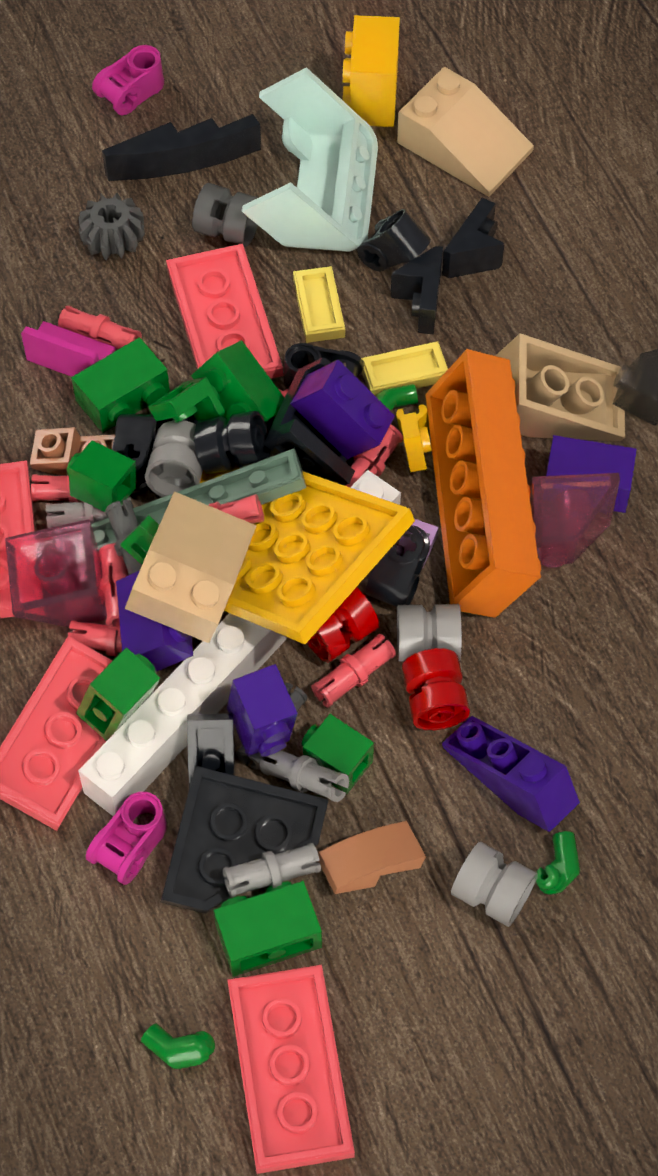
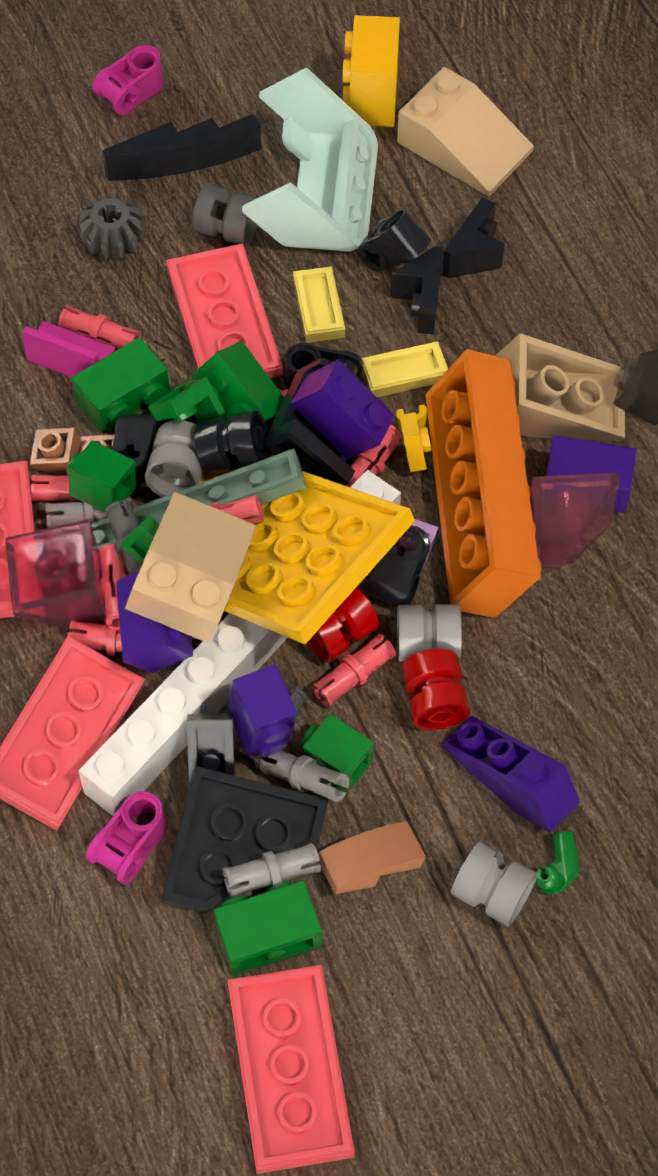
green brick [76,647,160,741] -> none
green arm [141,1023,215,1069] -> none
green arm [376,384,418,410] -> none

